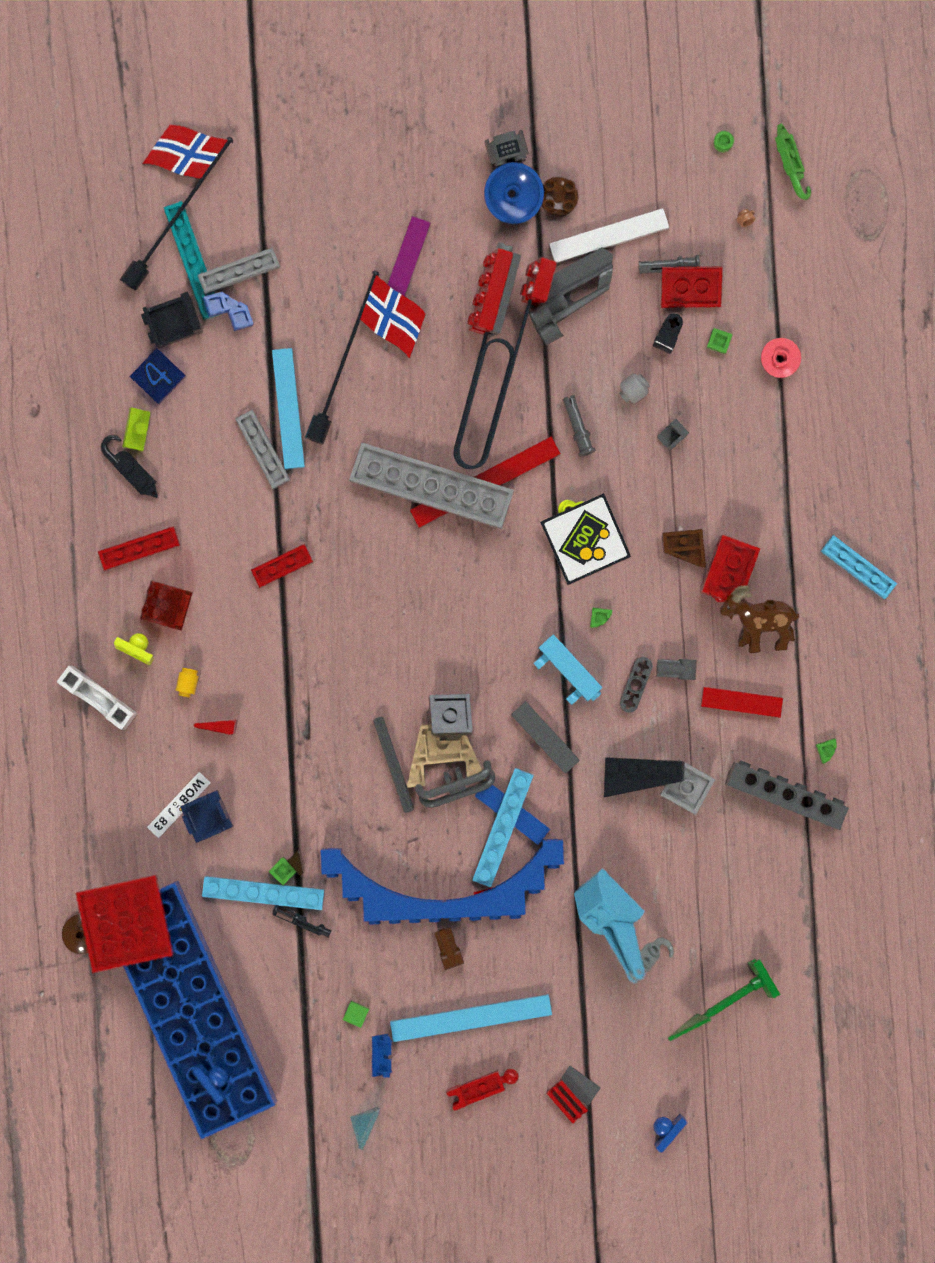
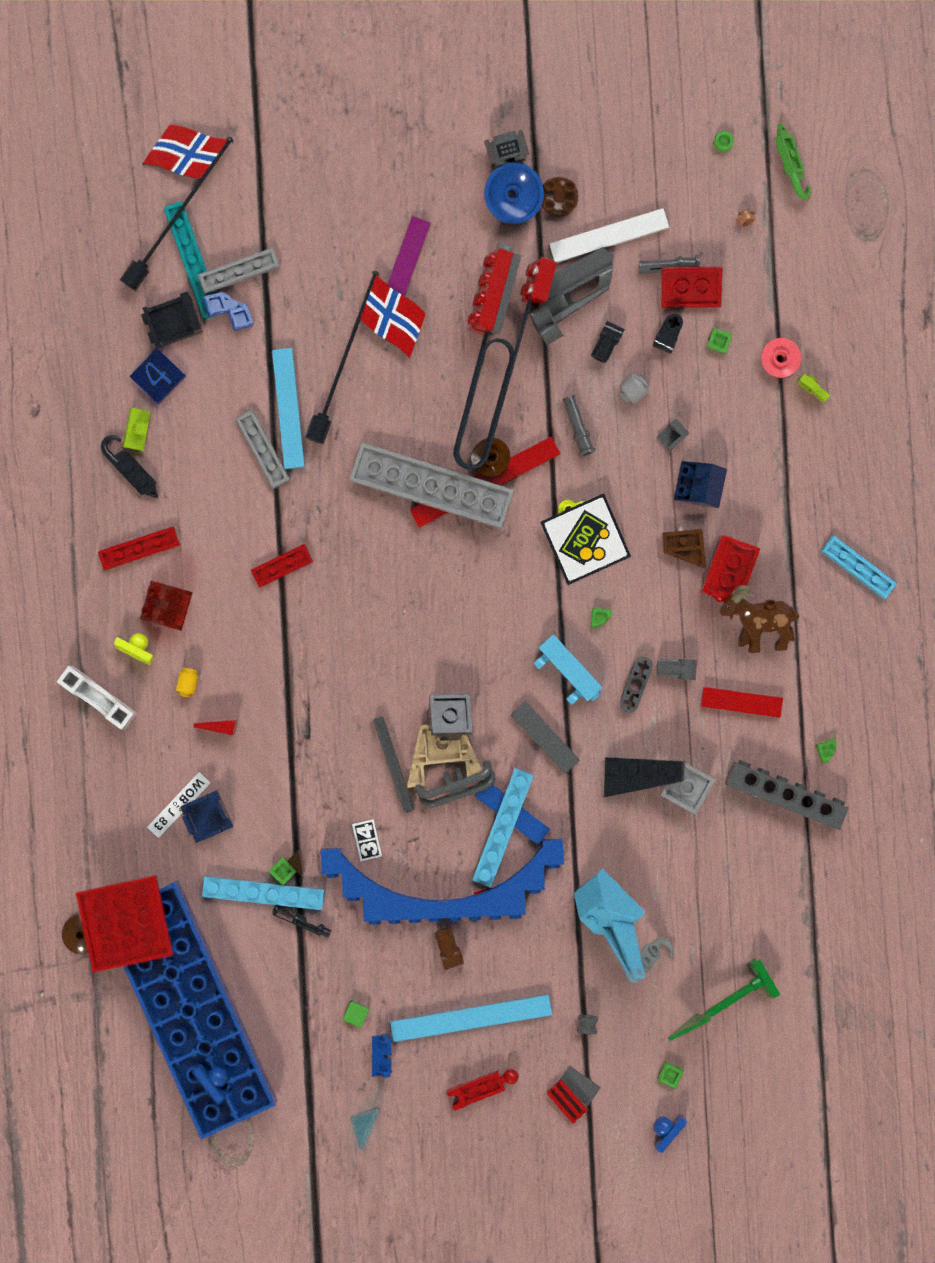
none -> white sticker [352,819,382,861]
none -> reddish brown dish [471,438,511,477]
none -> dark grey wheel [577,1015,598,1035]
none -> black piece [591,320,625,364]
none -> bright green tile [657,1061,684,1089]
none -> dark blue slope [674,461,727,508]
none -> lime plate [796,373,830,403]

